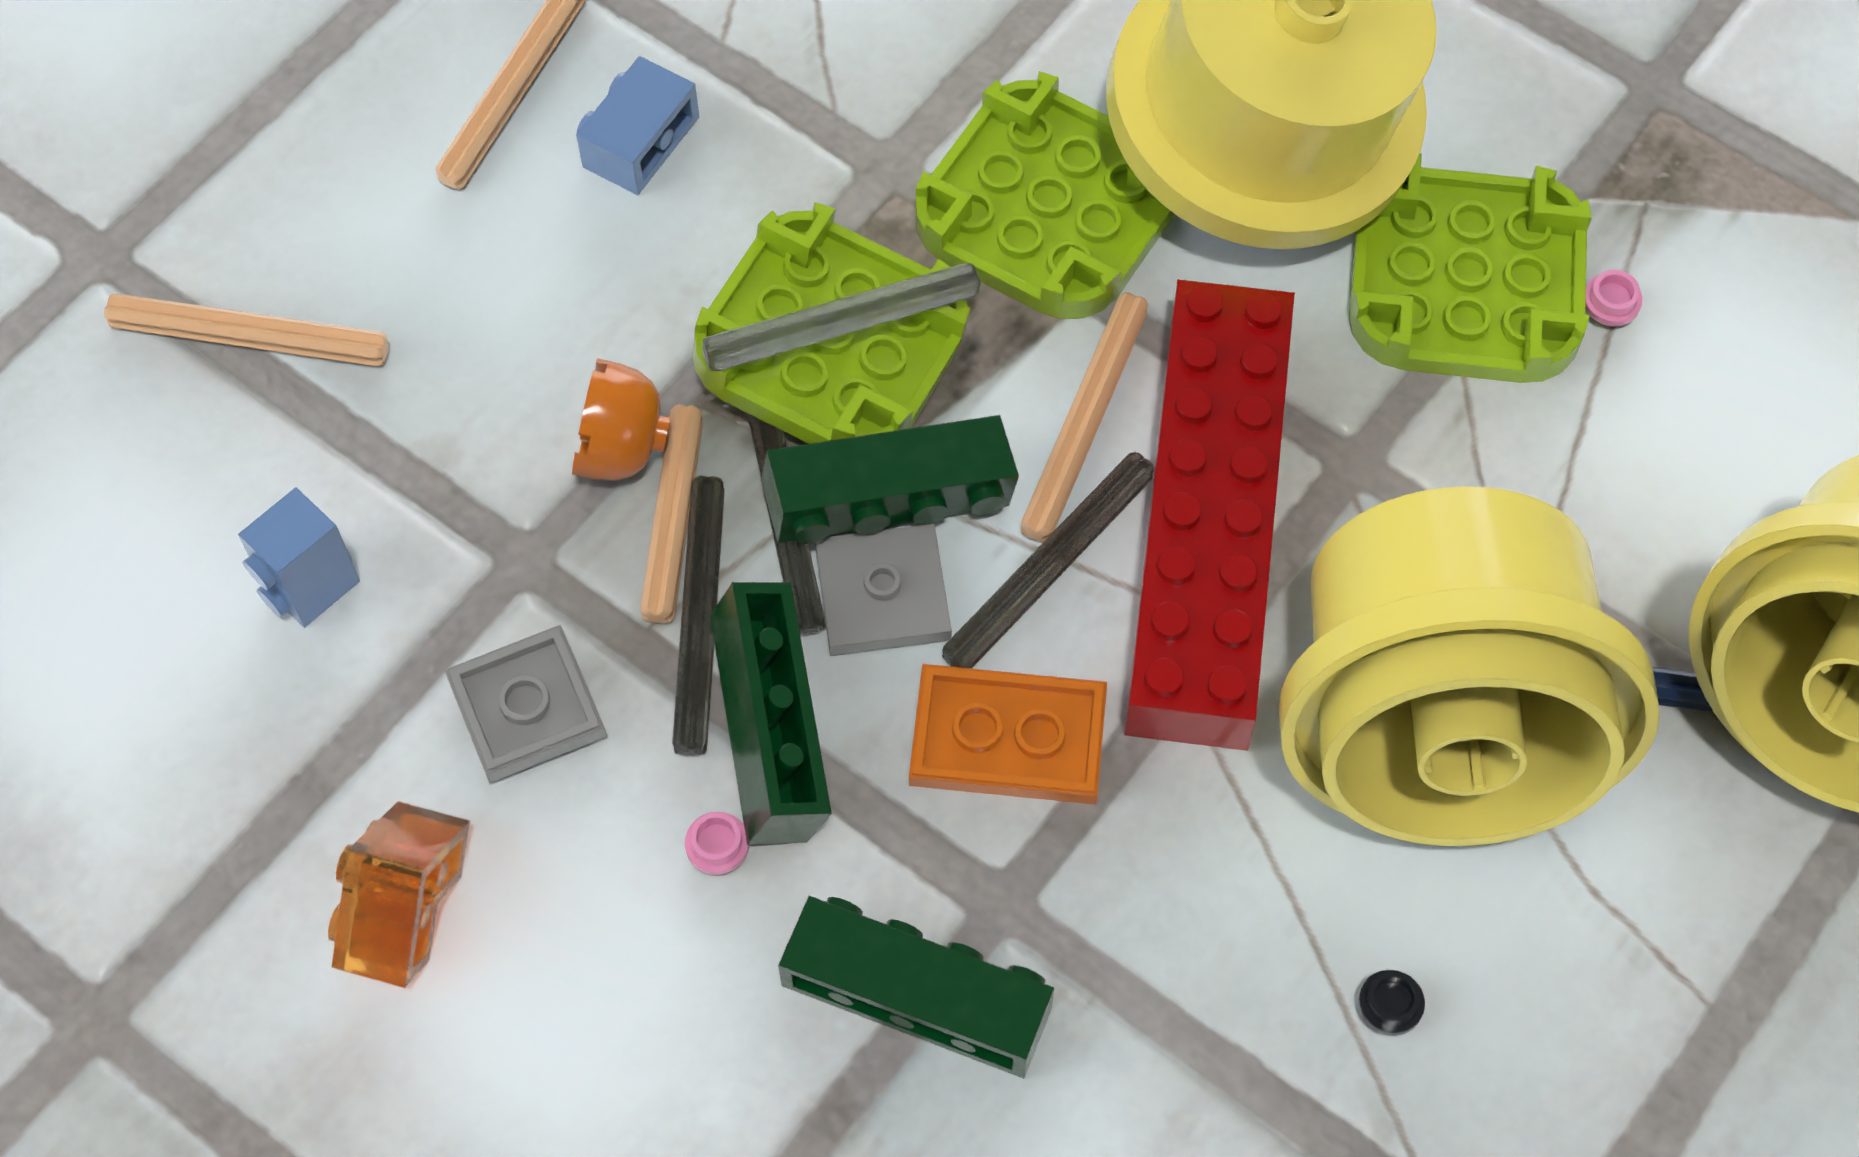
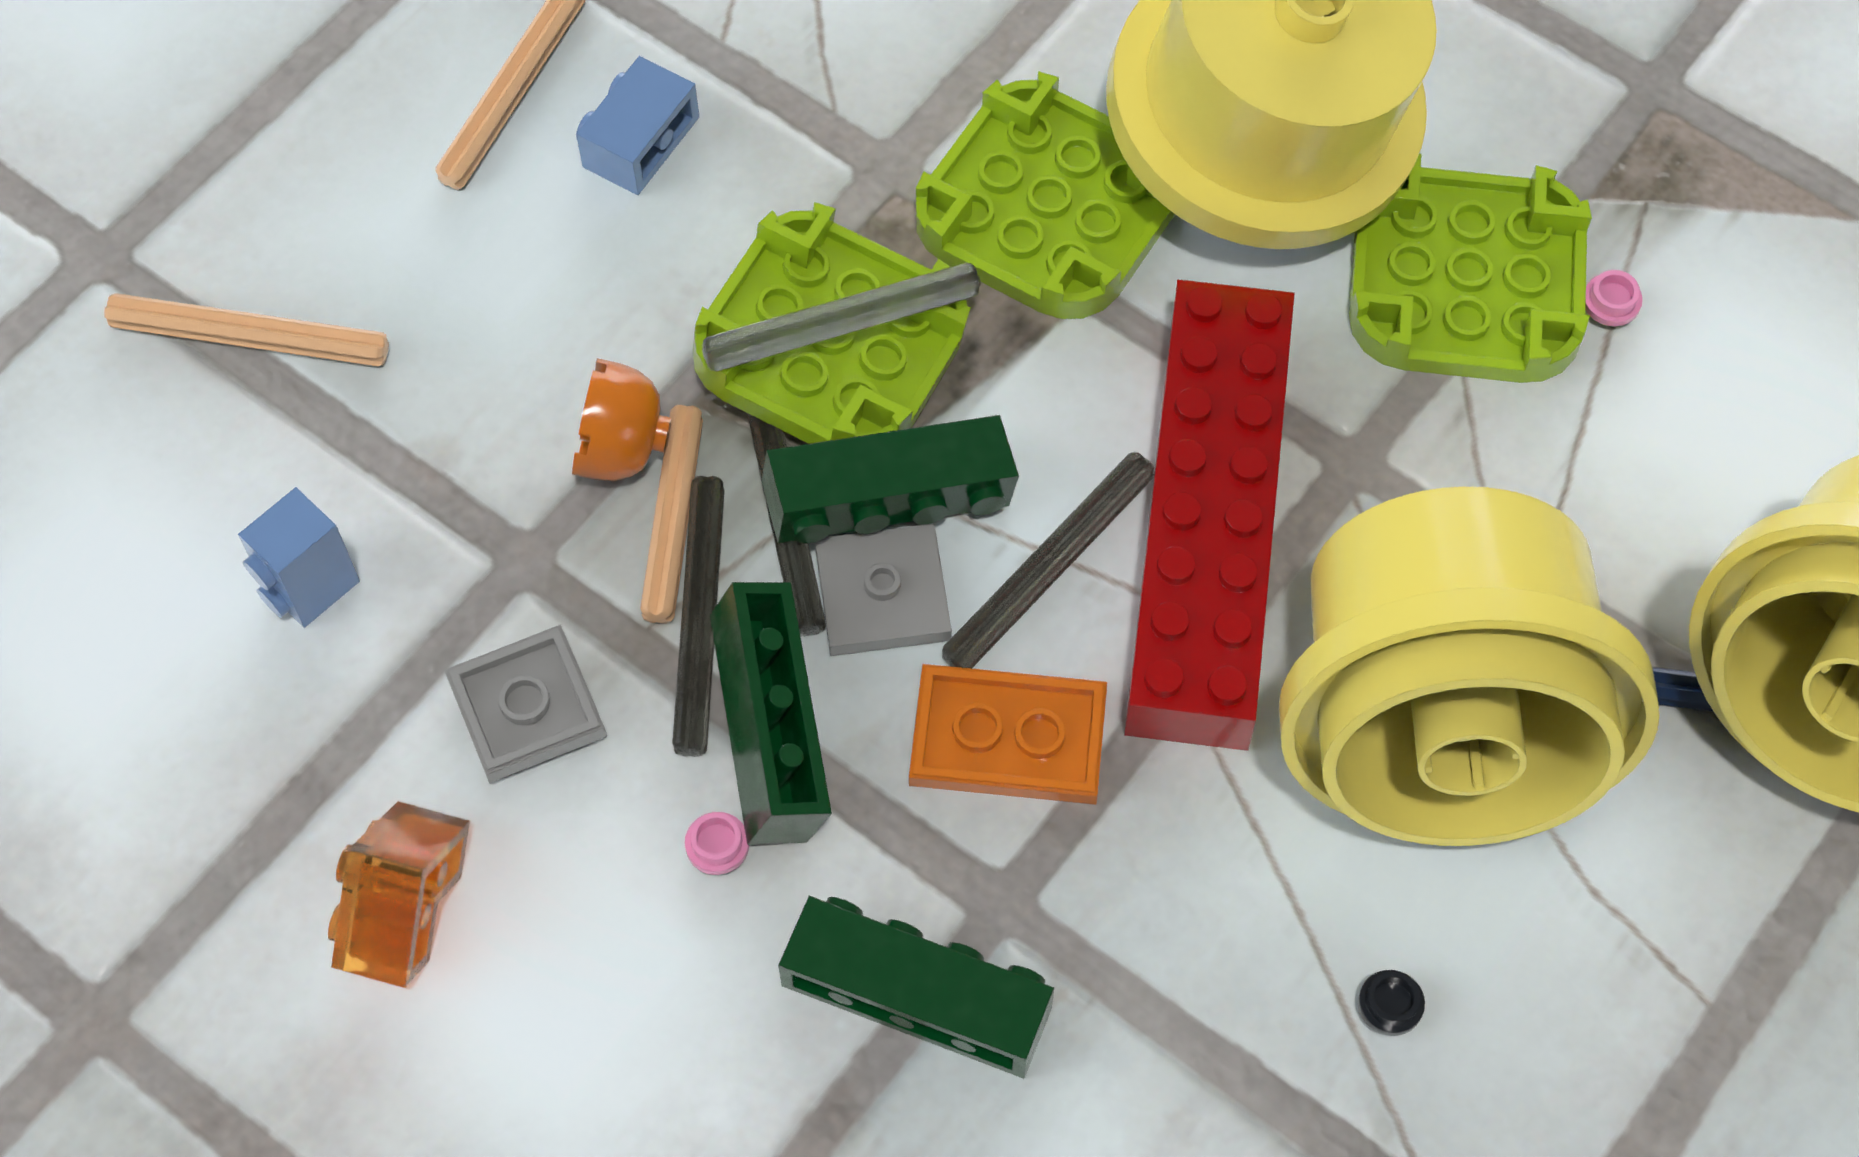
light nougat axle [1021,292,1148,543] -> none

